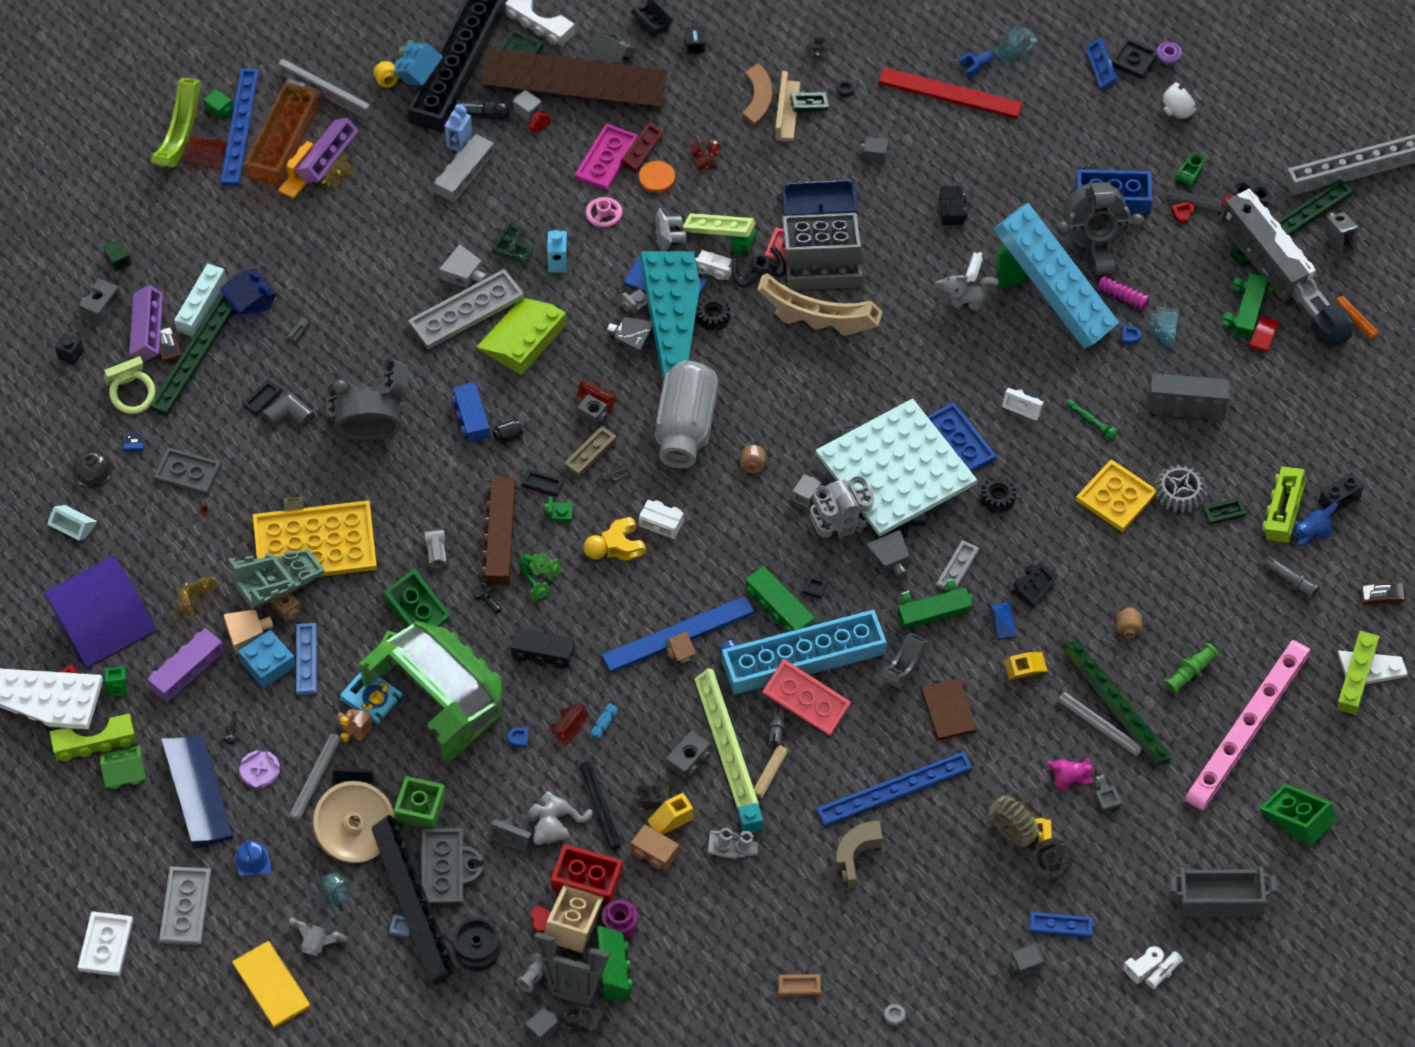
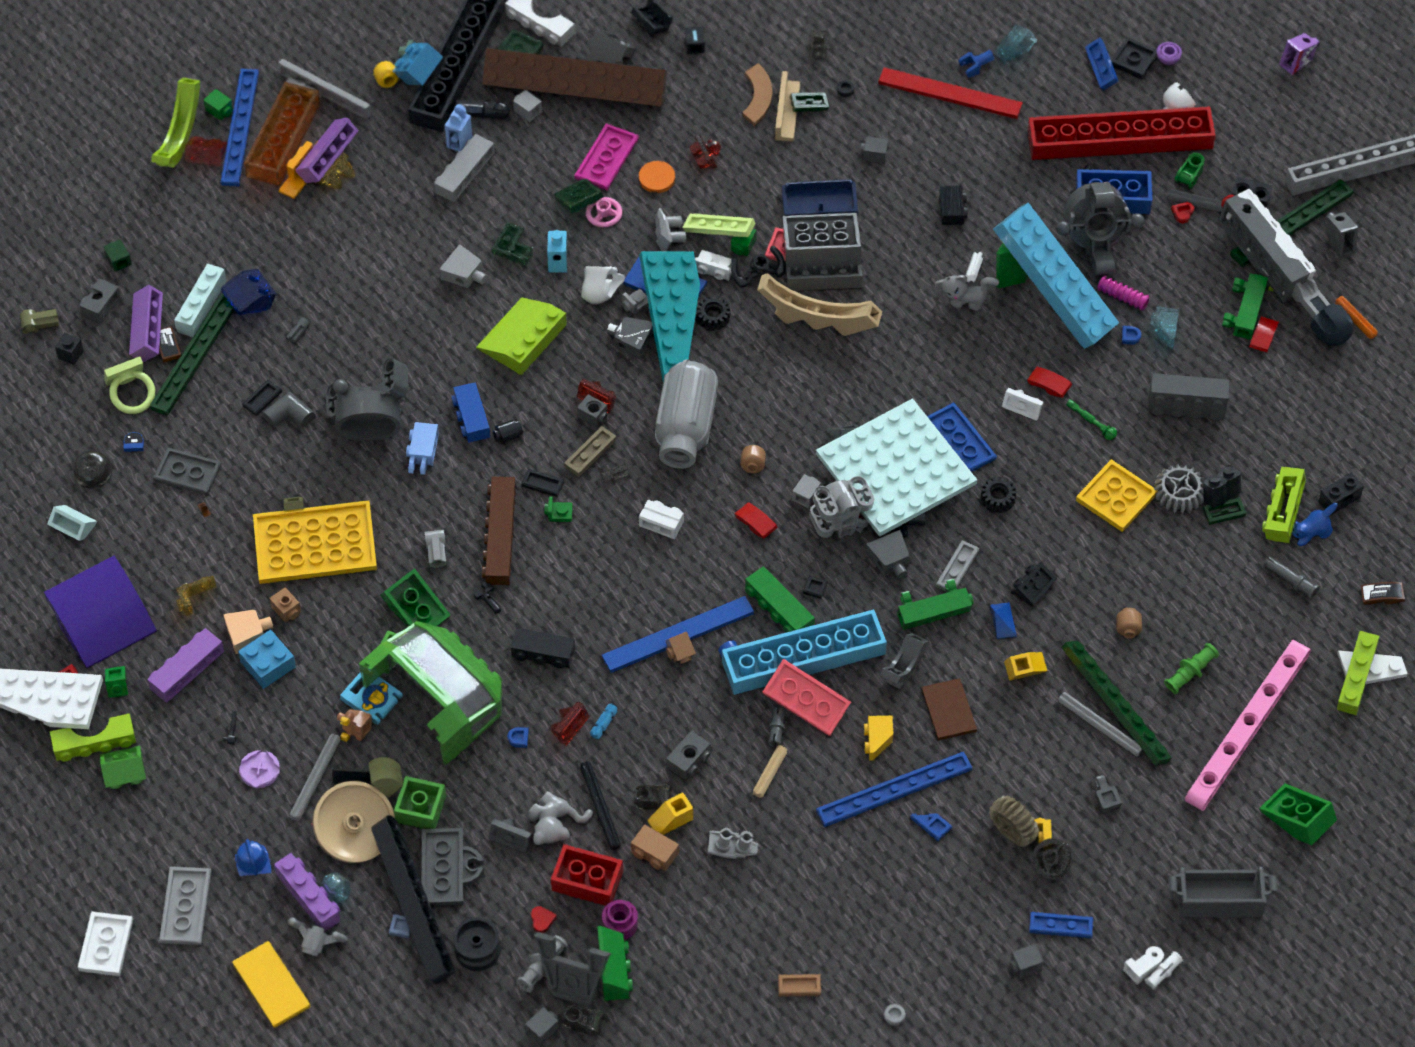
arch [162,733,233,849] -> none
sand green wedge [228,549,325,609] -> none
medium blue tile [296,623,317,695] -> none
light grey plate [408,269,524,350] -> none
bright green plant [519,553,561,601] -> none
red tile [529,112,551,134] -> none
tan brick [544,885,603,953] -> none
yellow piece [583,517,647,561] -> none
dark red plate [620,121,664,173] -> none
yellowish green plate [695,668,759,808] -> none
teal brick [738,803,763,833] -> none
dark tan arch [836,821,883,888] -> none
dark pink animal [1047,758,1094,790] -> none
none -> olive piece [20,309,59,334]
none -> medium lavender brick [274,853,340,932]
none -> olive brick [369,757,403,798]
none -> light blue hinge [406,422,439,475]
none -> clear green plate [554,178,604,213]
none -> white piece [581,266,625,305]
none -> red slope [735,502,778,539]
none -> yellow slope [864,716,893,760]
none -> blue tile [910,813,952,841]
none -> red brick [1027,107,1215,160]
none -> red slope [1027,367,1072,398]
none -> black brick [1203,466,1241,507]
none -> medium lavender torso [1279,33,1320,75]

